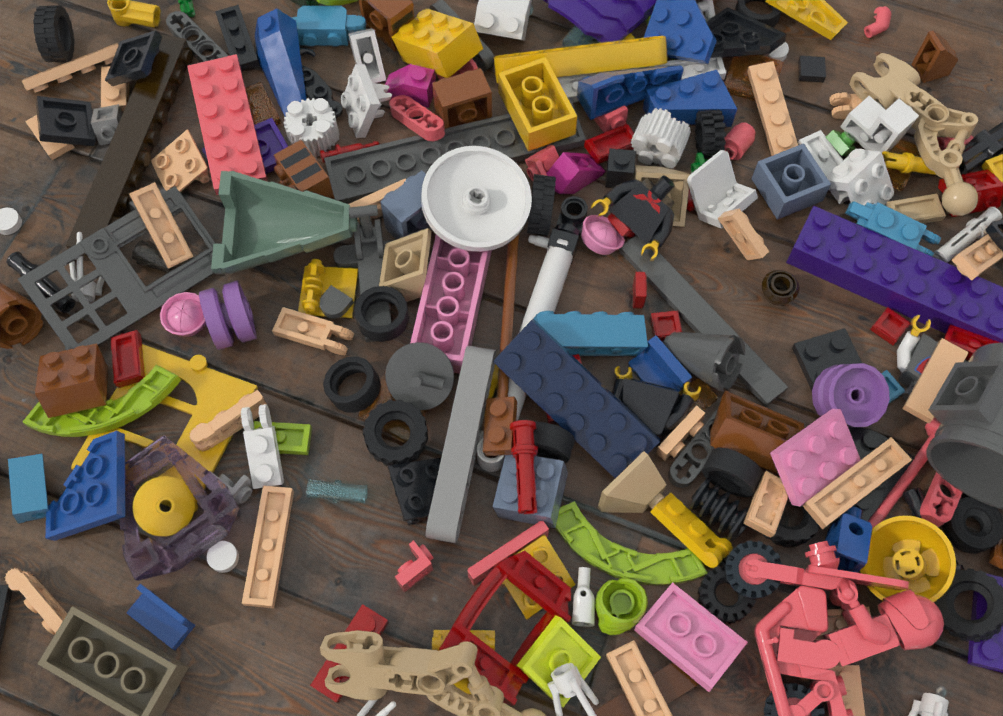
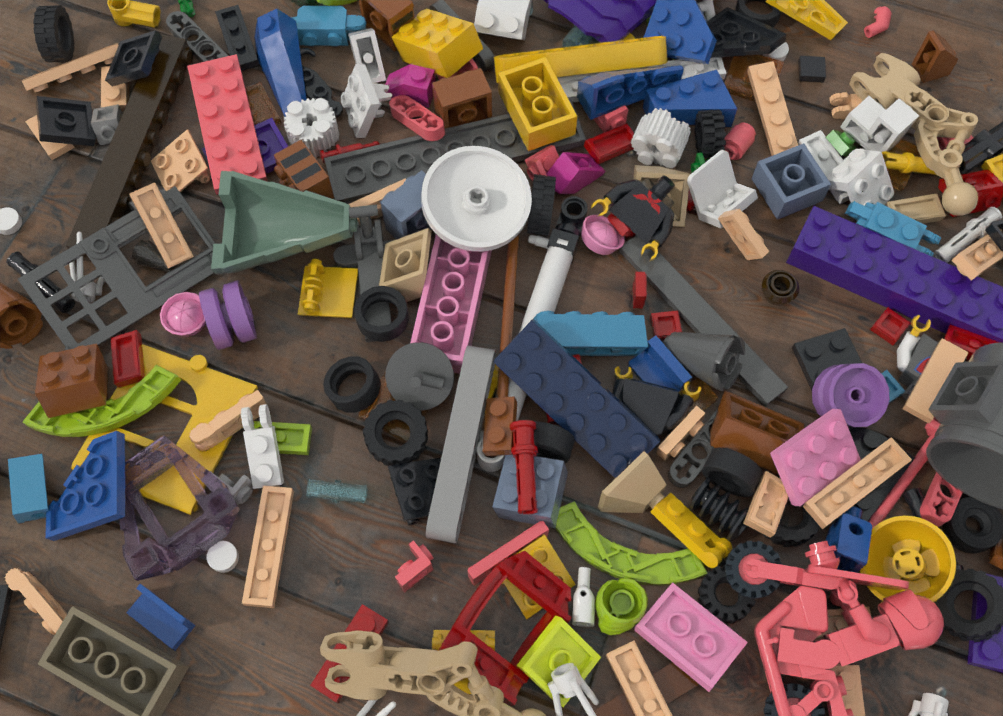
yellow dish [133,476,195,536] -> none
light nougat hinge [272,307,354,355] -> none
dark grey tile [320,285,354,319] -> none
black brick [605,148,636,188] -> none

